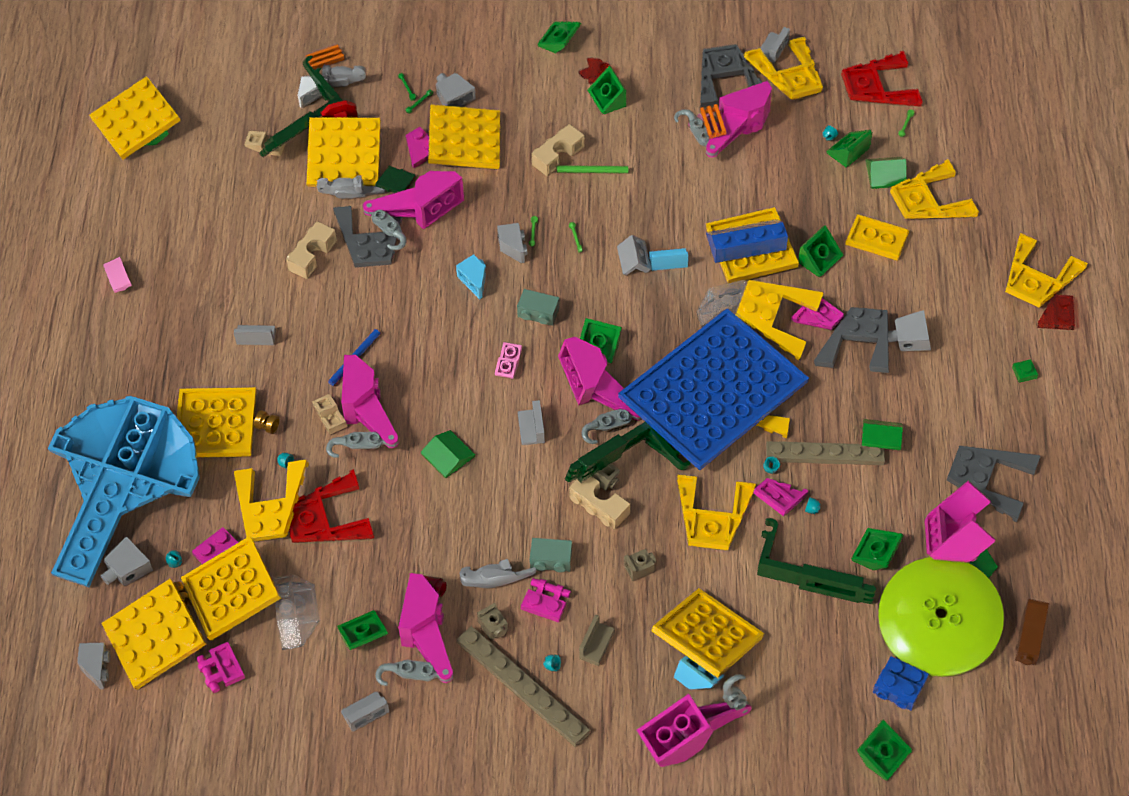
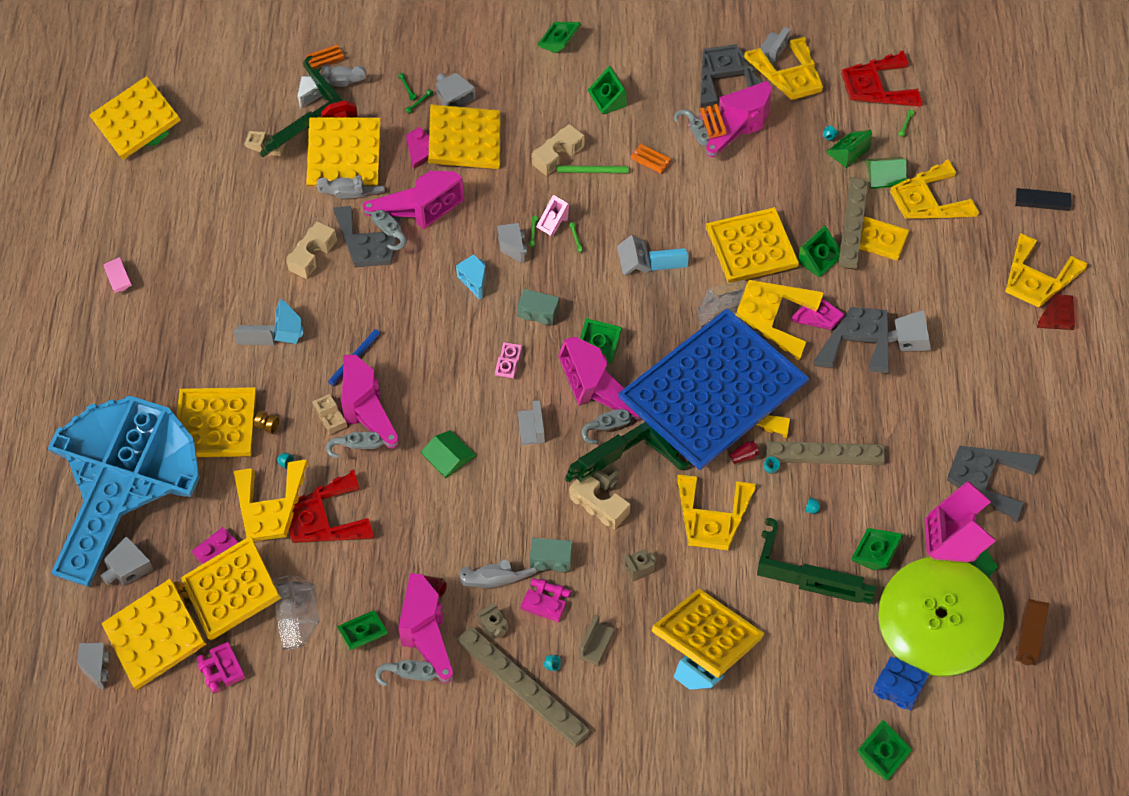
teal hinge [166,550,183,568] -> none
light grey panel [341,691,389,732] -> none
dark green piece [375,166,415,193] -> none
clear red plate [578,58,610,84] -> none
dark pink slope [637,674,752,767] -> none
blue slope [706,219,788,263] -> none
dark pink wing [753,478,809,516] -> none
green slope [862,419,903,450] -> none
green plate [1012,359,1038,383] -> none
none -> medium azure slope [274,299,304,344]
none -> slope [536,195,569,236]
none -> orange tile [631,144,671,174]
none -> dark red cone [729,441,760,465]
none -> dark tan plate [838,177,868,269]
none -> black tile [1015,188,1071,211]

